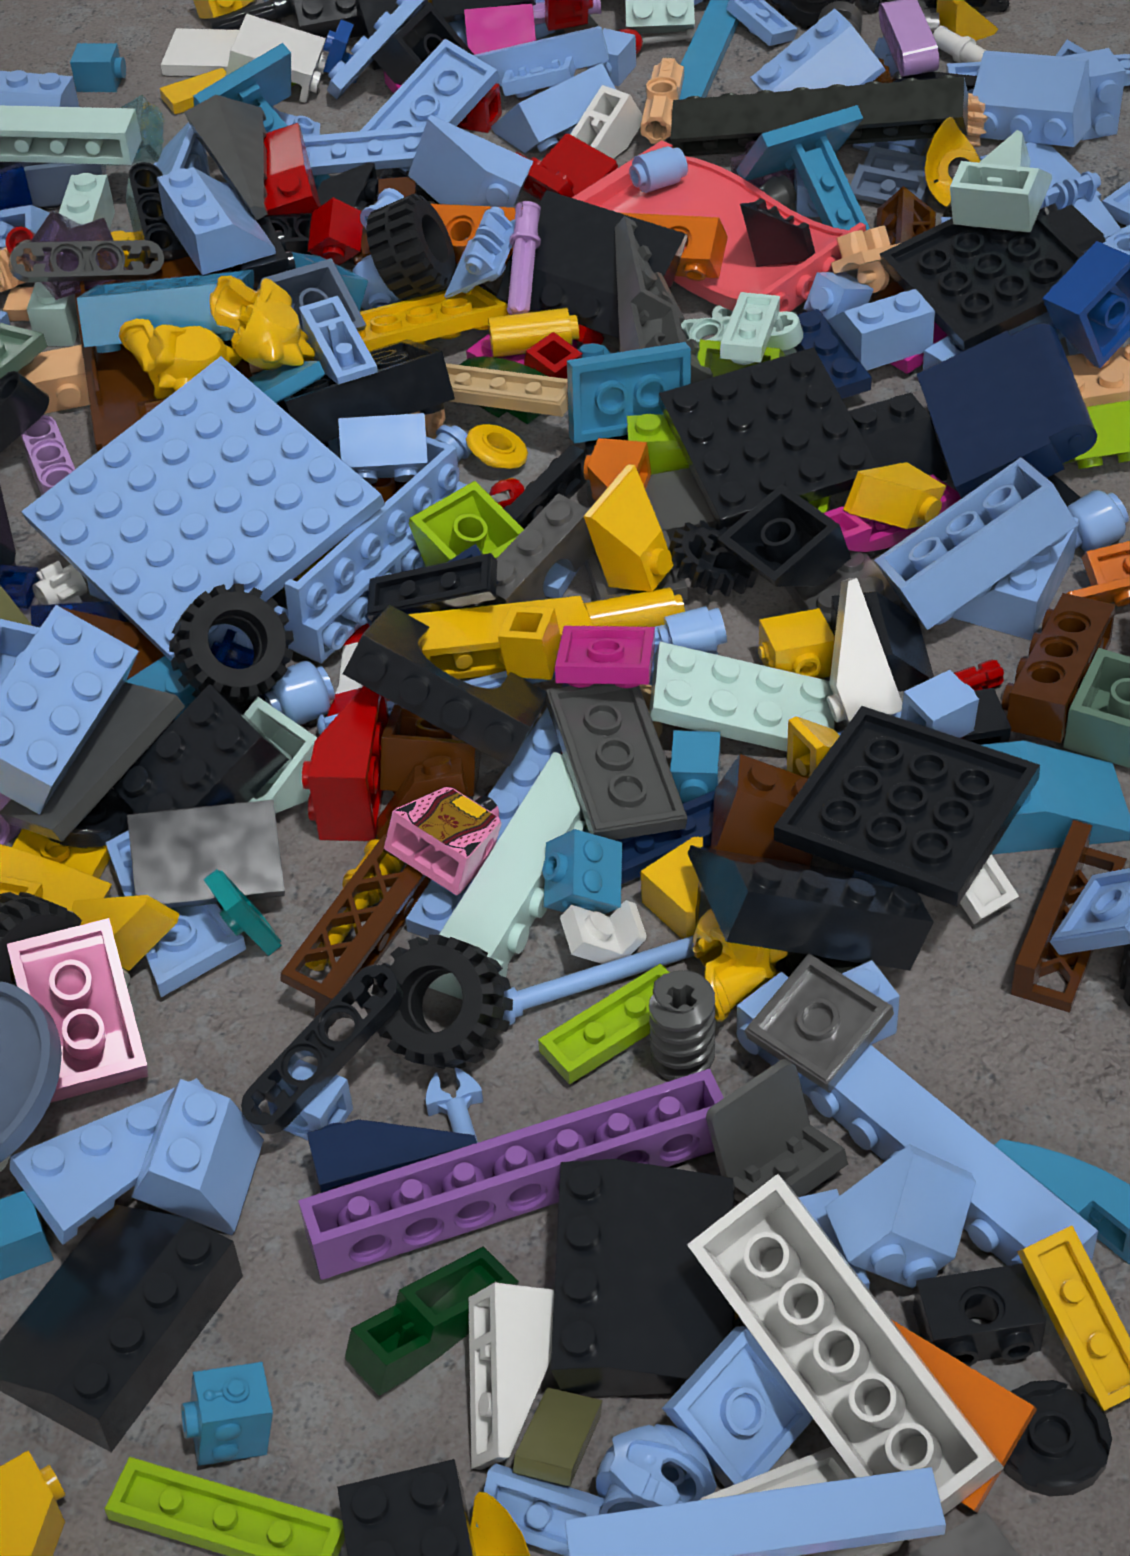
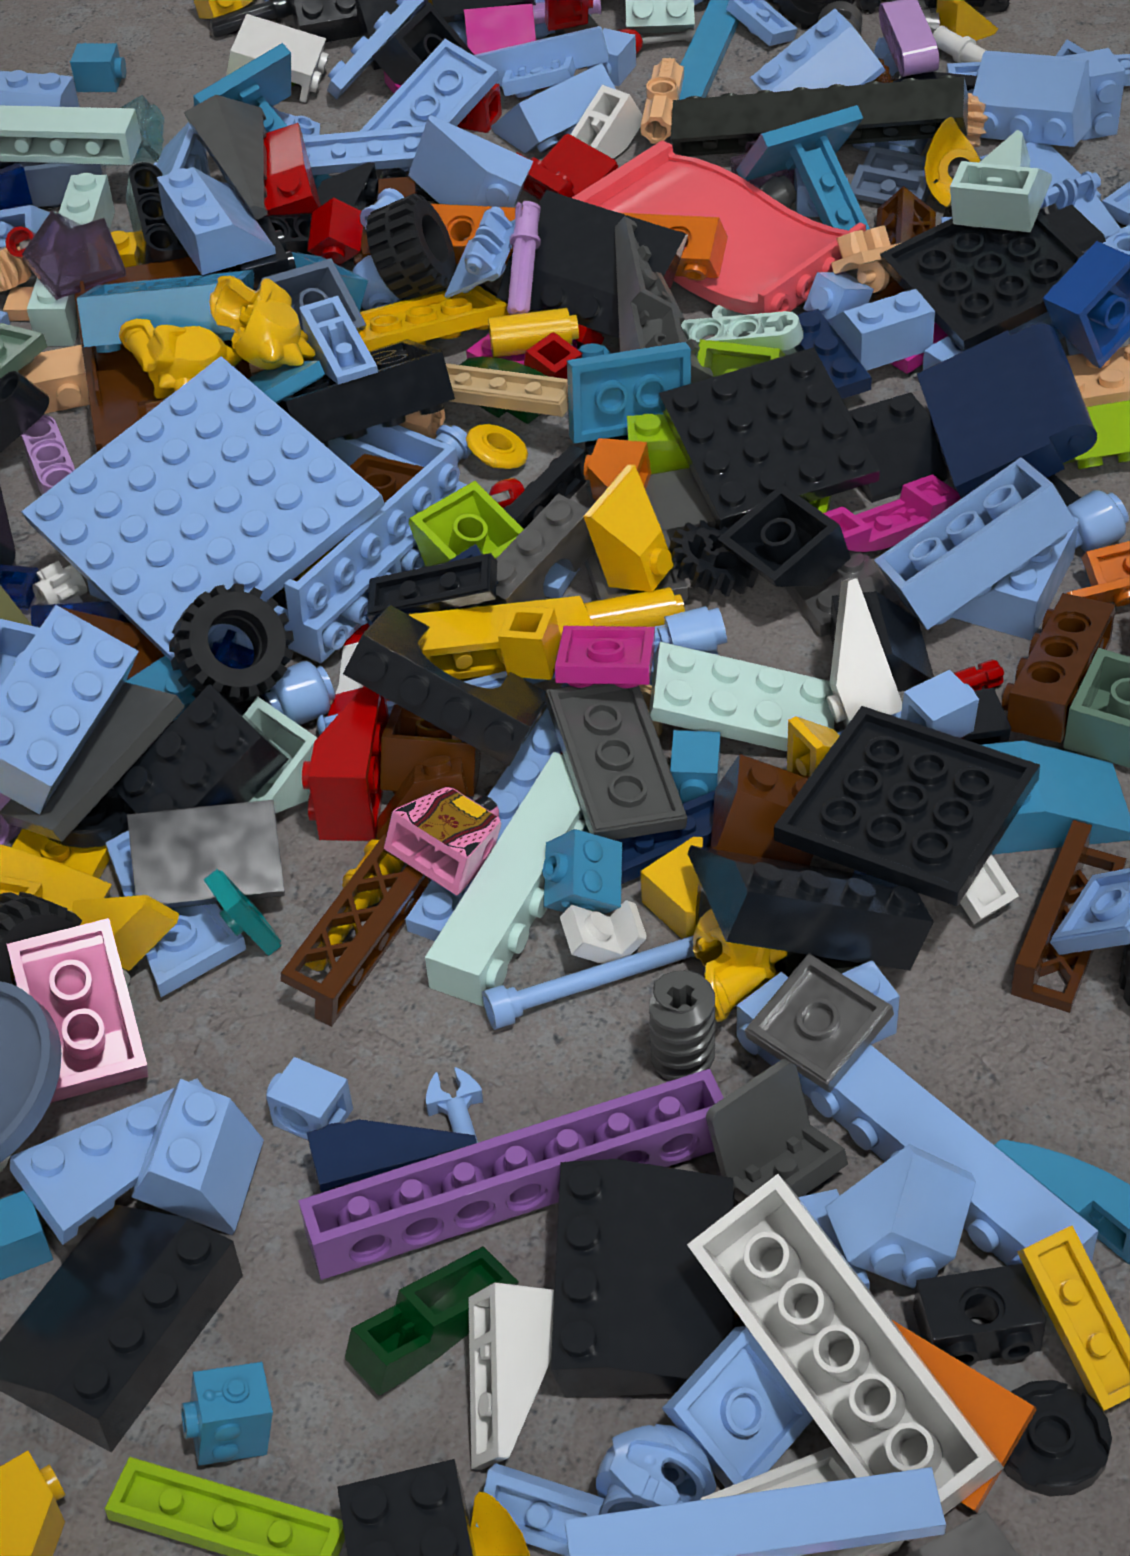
dark grey beam [9,240,164,282] -> none
yellow tile [160,67,226,114] -> none
white tile [161,28,239,77] -> none
black beam [241,964,403,1134] -> none
blue bracket [323,19,358,83] -> none
light blue slope [338,413,428,484] -> none
black tyre [371,935,513,1069] -> none
olive tile [513,1387,602,1487] -> none
lime plate [538,963,670,1085] -> none
light blue brick [629,146,688,193] -> none
light aqua plate [720,292,780,365] -> none
black slope [740,198,815,267] -> none
yellow head [758,608,835,679] -> none
yellow slope [843,462,946,529] -> none

